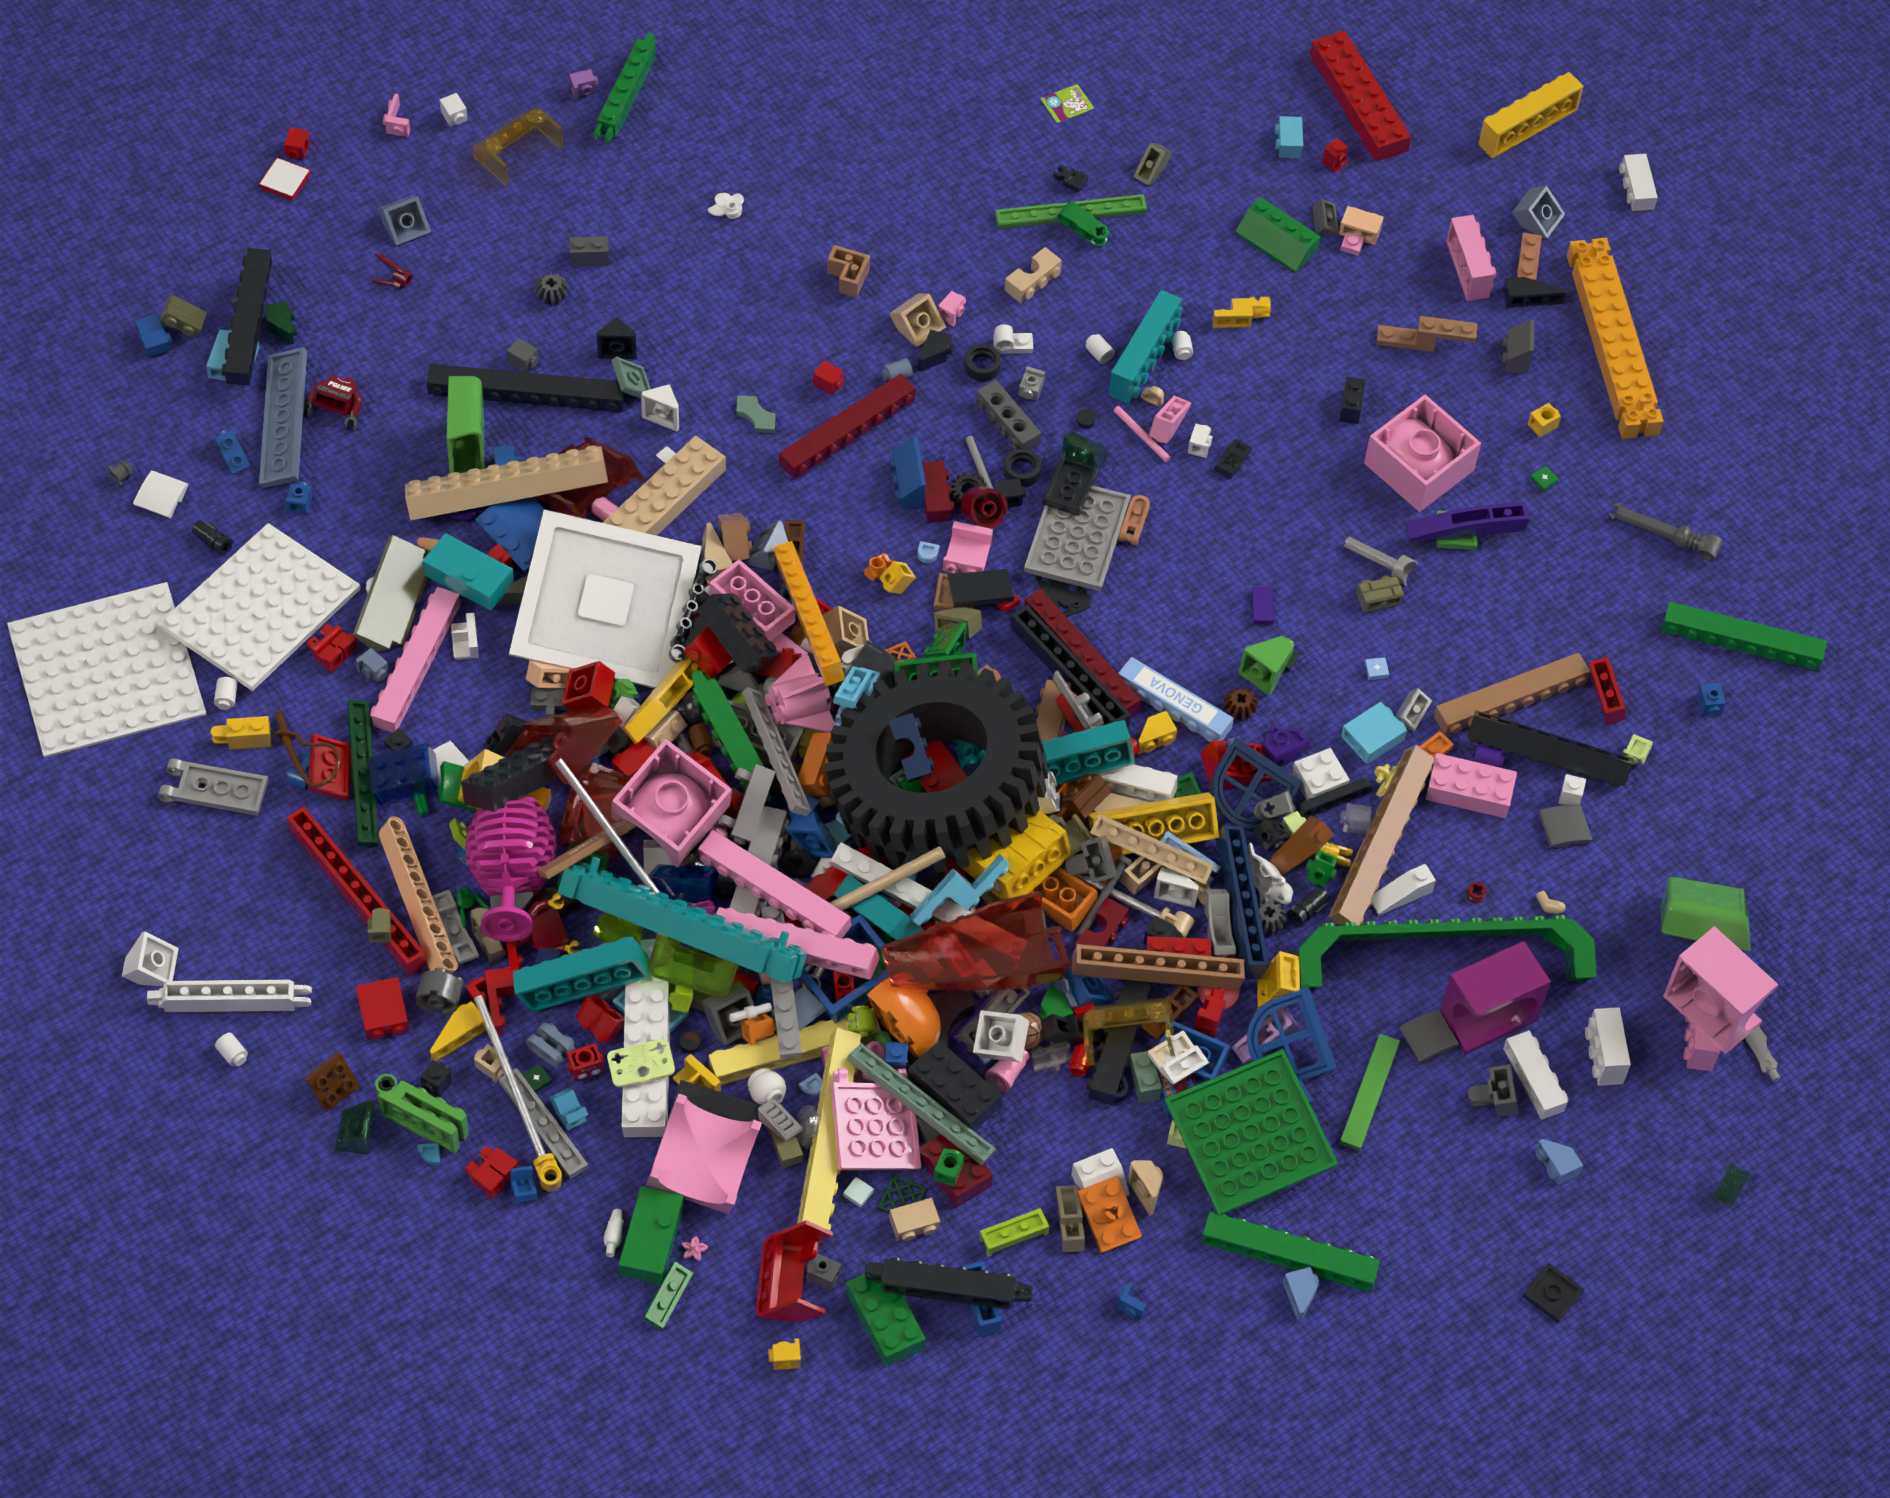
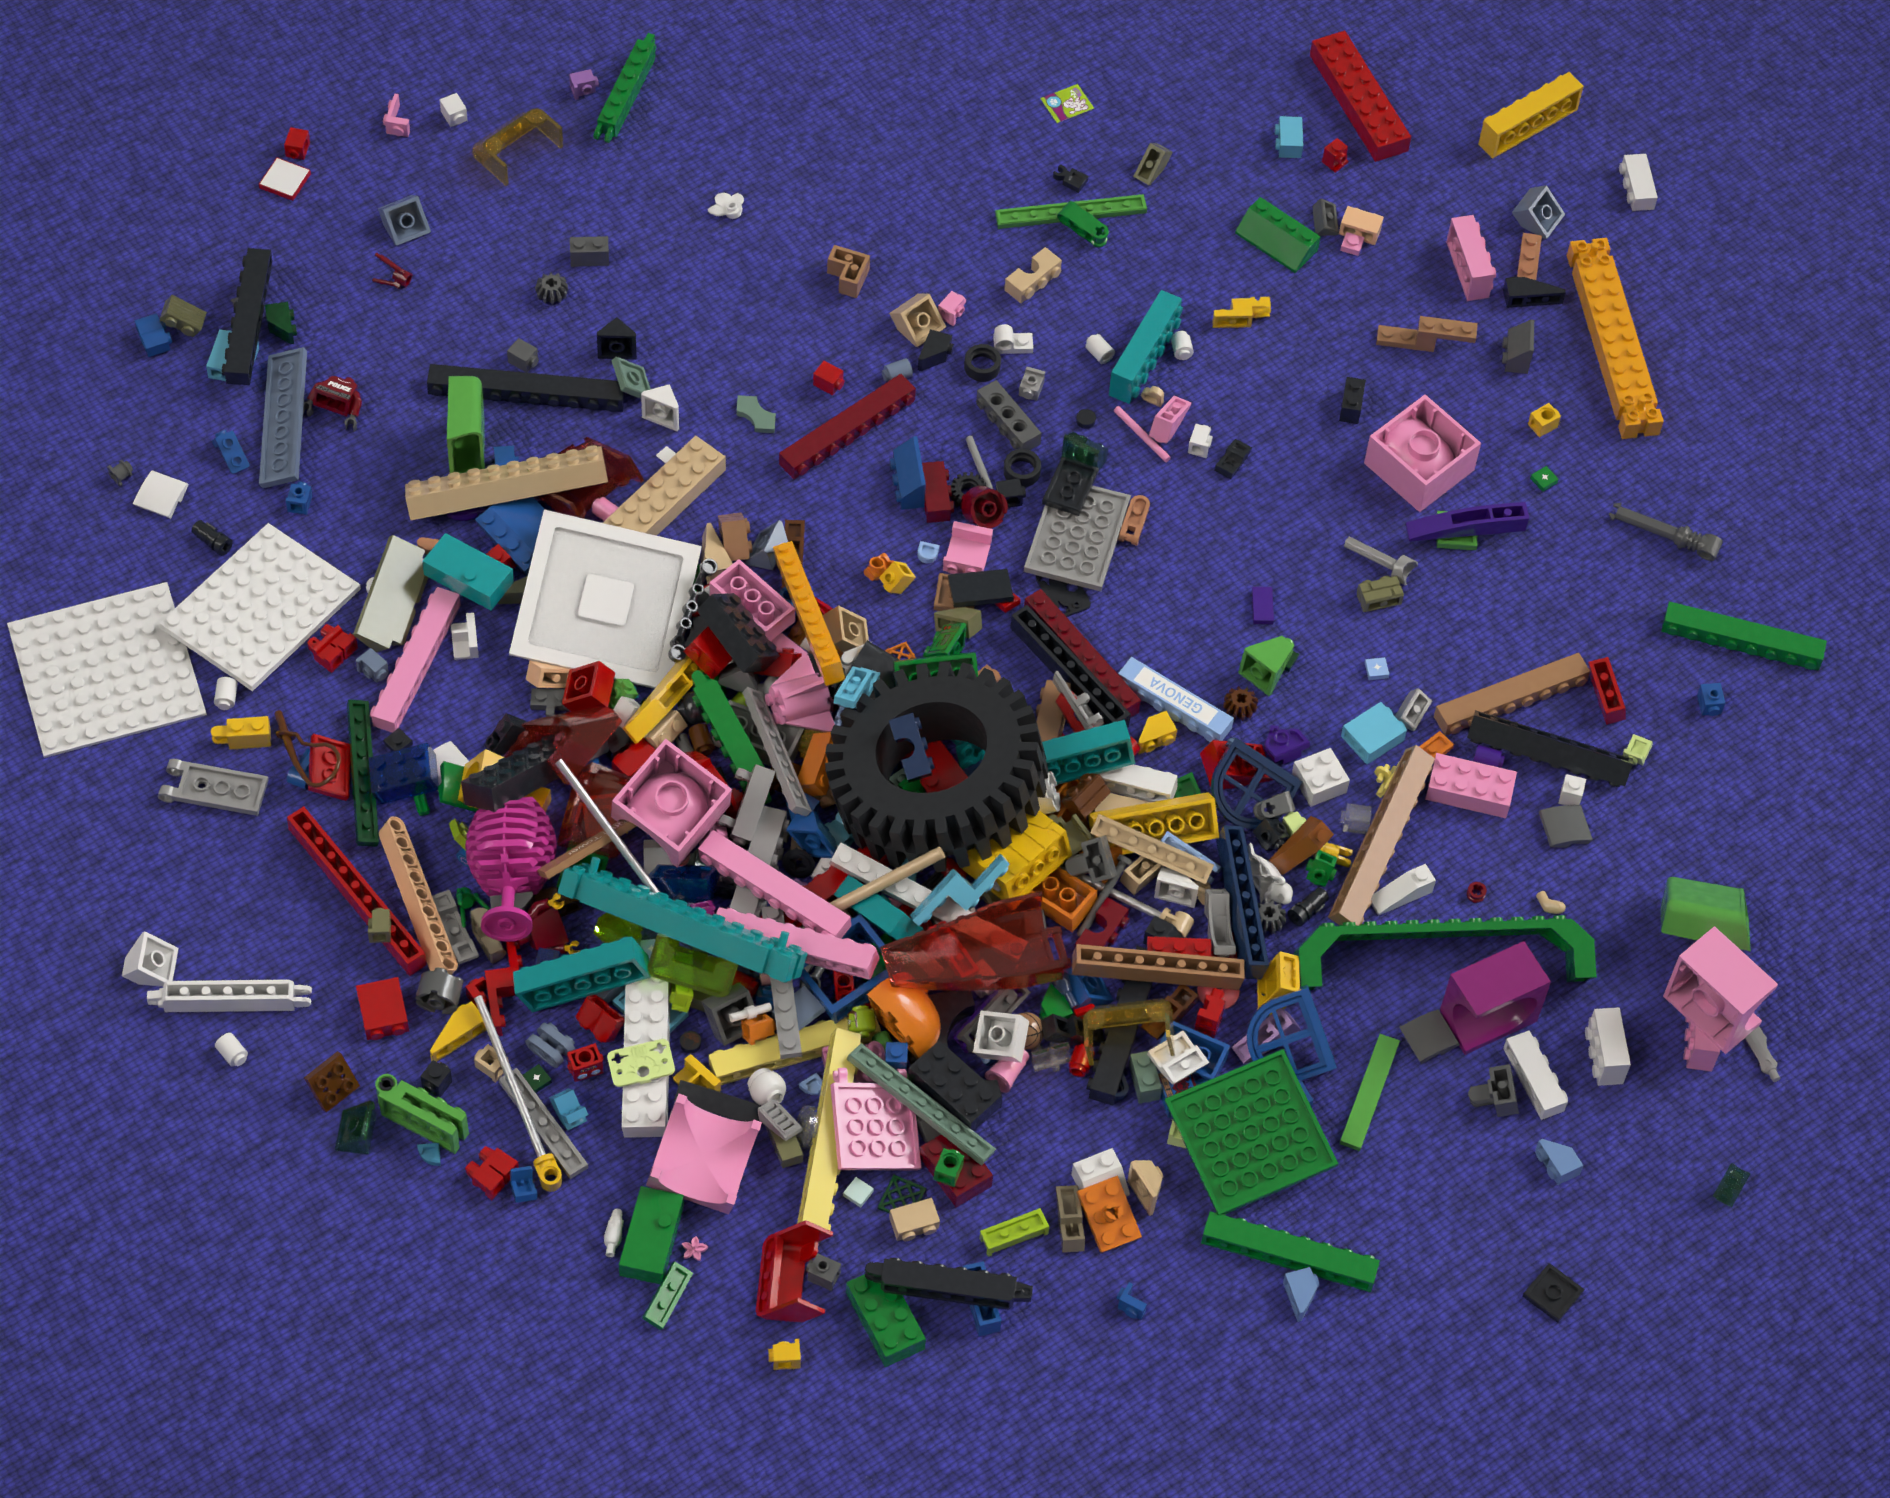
black beam [1296,778,1372,819] -> none

